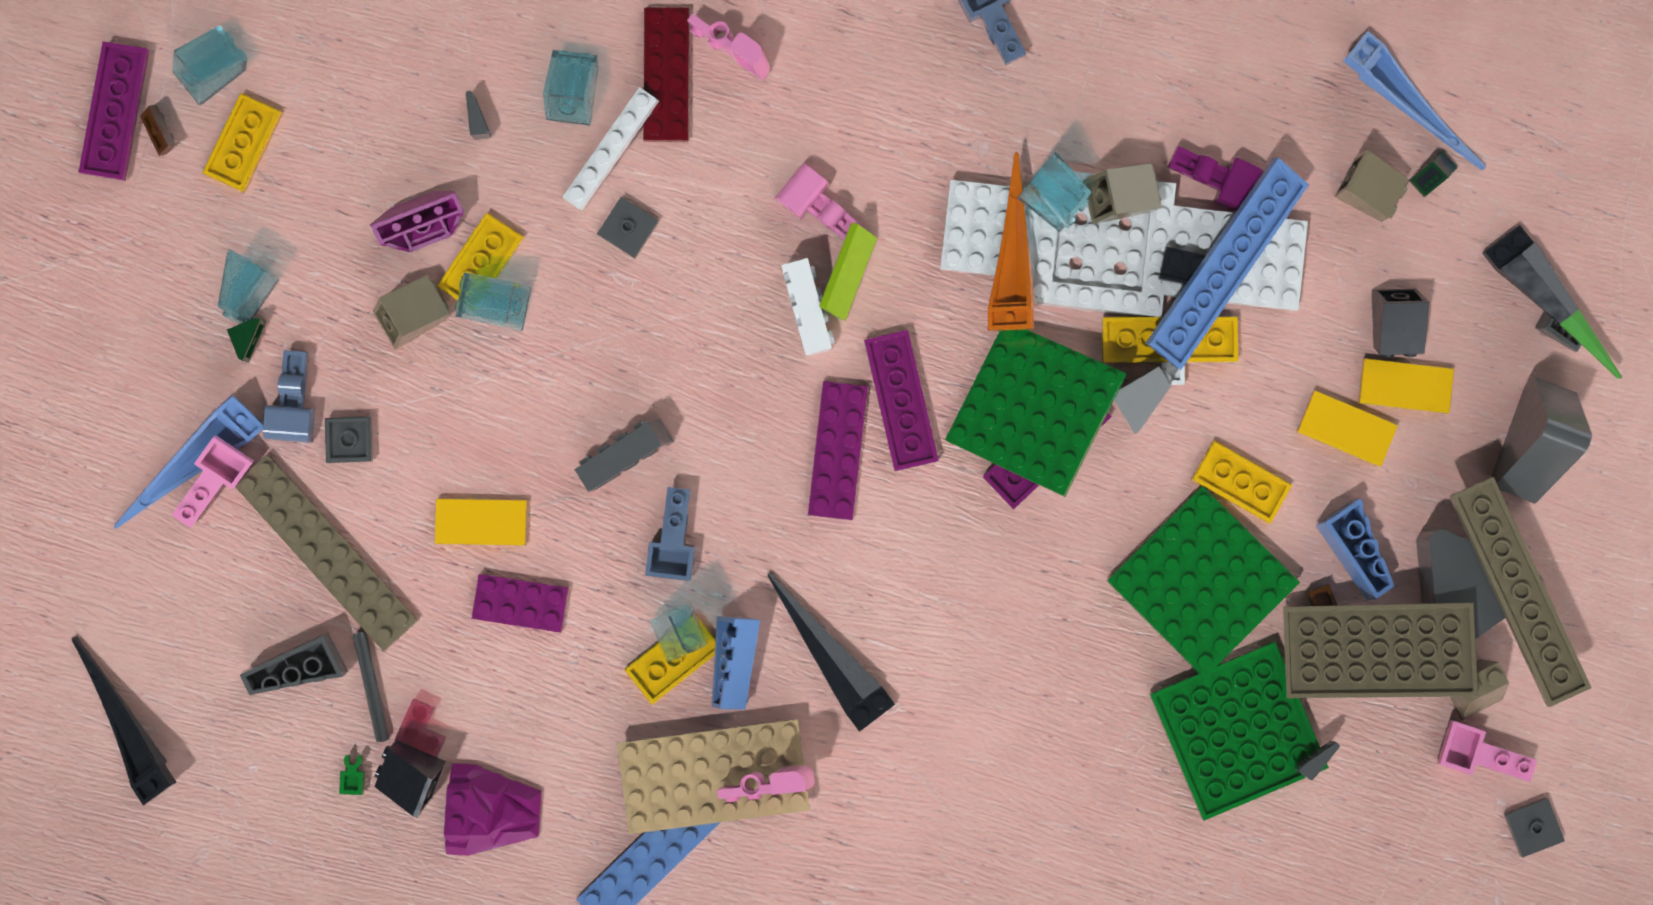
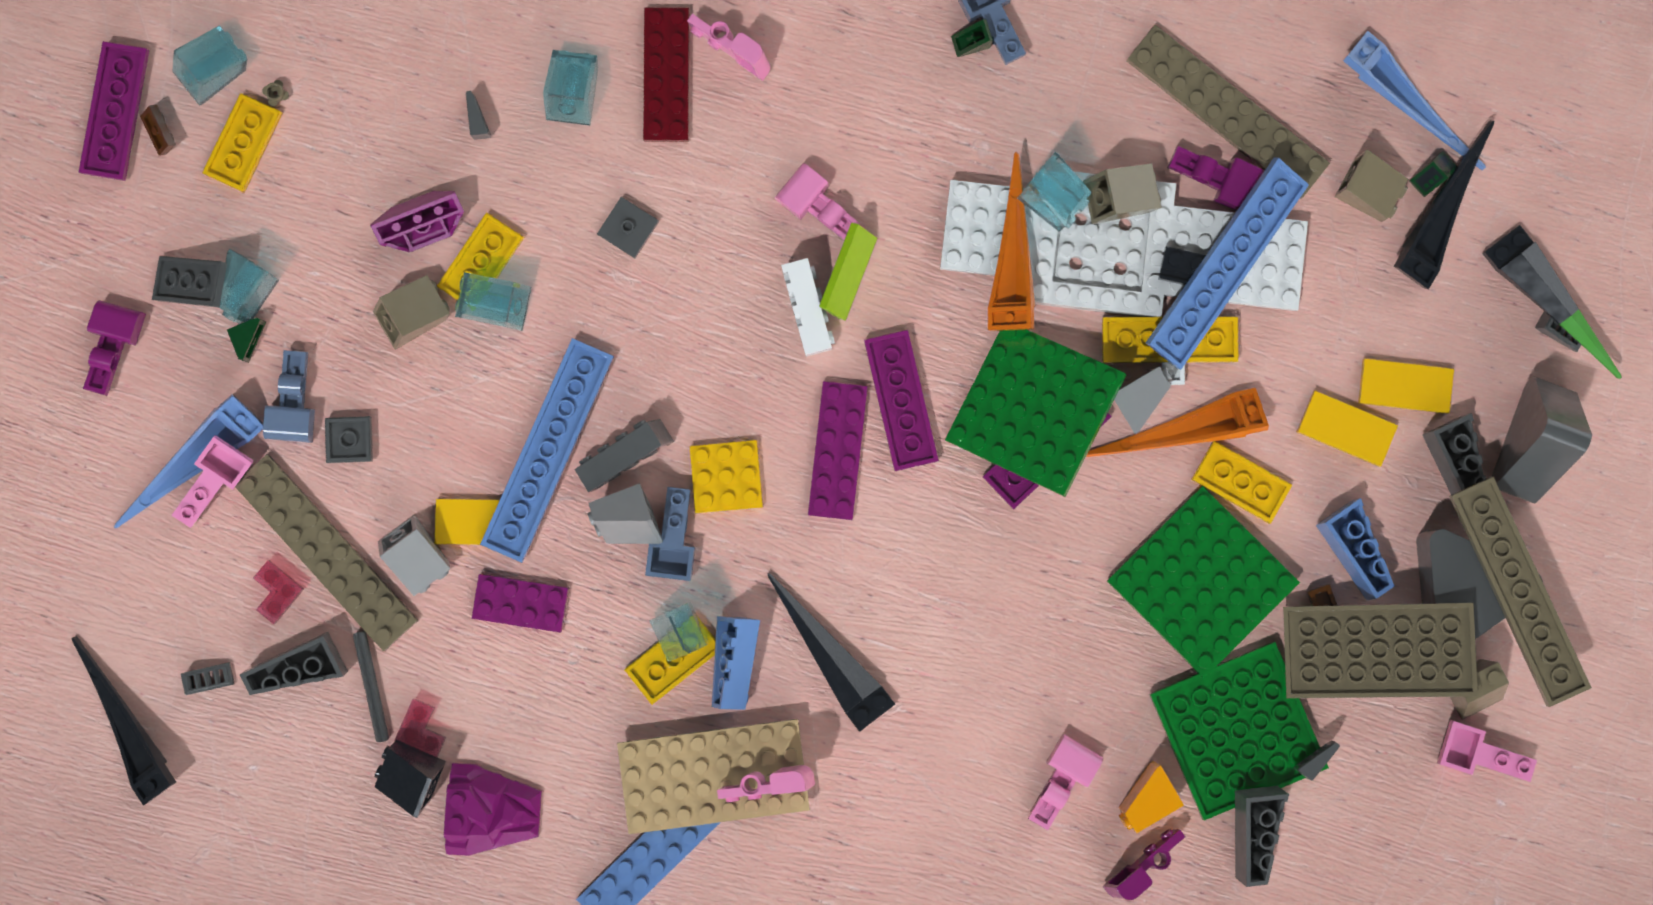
green plate [339,755,365,795] -> none
white plate [563,87,659,211] -> none
black slope [1372,289,1429,358] -> none
dark grey plate [1504,798,1565,857] -> none
none -> magenta plate [83,300,146,396]
none -> dark grey tile [152,256,227,308]
none -> dark grey slope [181,662,234,695]
none -> clear pink plate [253,560,304,624]
none -> dark tan plate [262,80,289,106]
none -> light grey slope [378,515,450,596]
none -> medium blue plate [480,338,614,563]
none -> light grey slope [588,483,663,544]
none -> yellow plate [689,440,763,514]
none -> dark green slope [951,19,993,57]
none -> bright pink plate [1028,734,1103,830]
none -> orange plate [1086,388,1269,457]
none -> magenta plate [1102,829,1186,900]
none -> light orange slope [1118,760,1184,833]
none -> dark tan plate [1126,25,1330,199]
none -> dark grey wedge [1235,786,1289,887]
none -> black plate [1393,120,1494,290]
none -> dark grey wedge [1422,413,1486,495]

